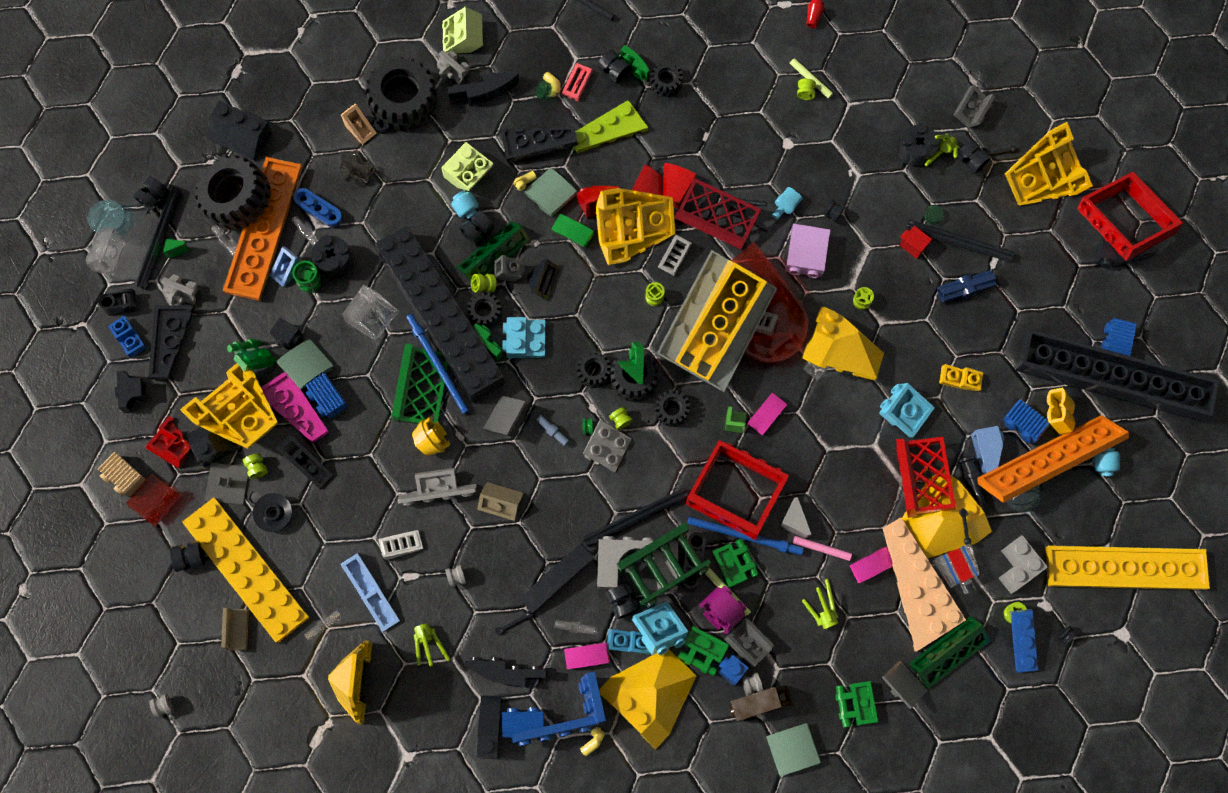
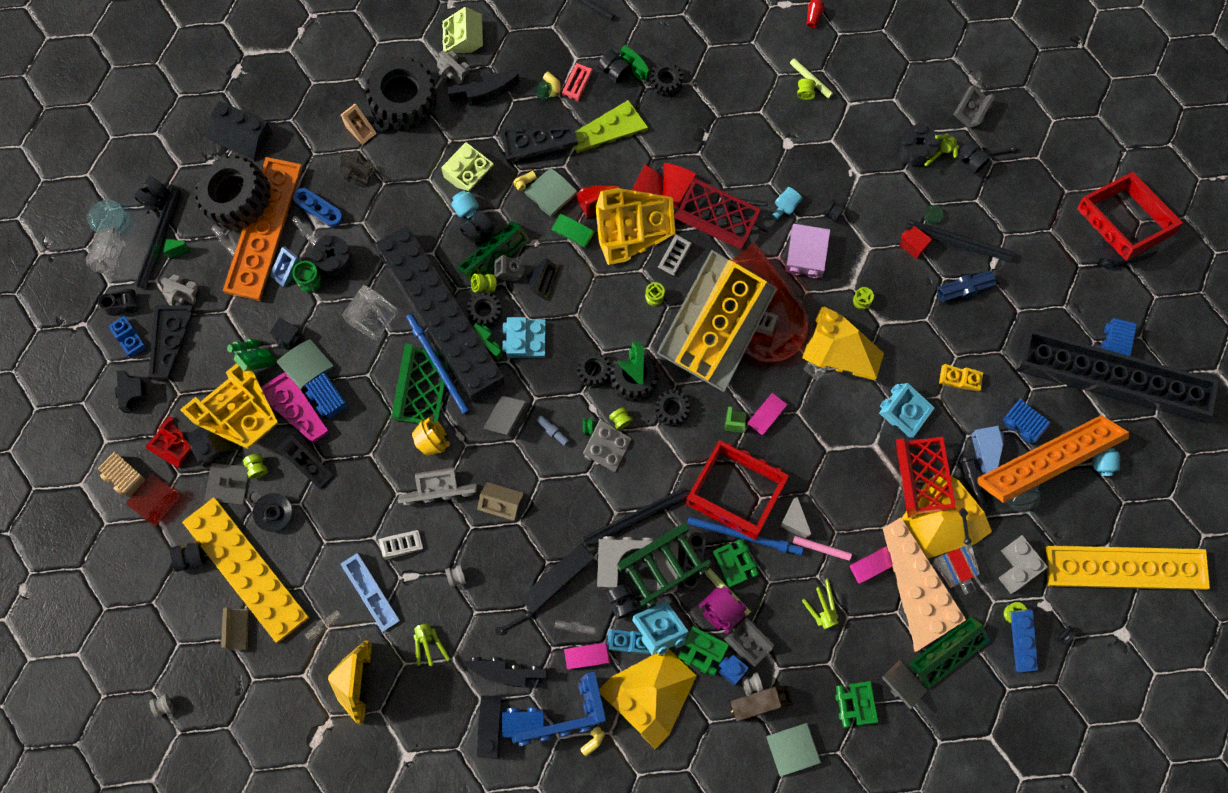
yellow wedge [1005,122,1092,206] -> none
yellow brick [1047,388,1075,434] -> none

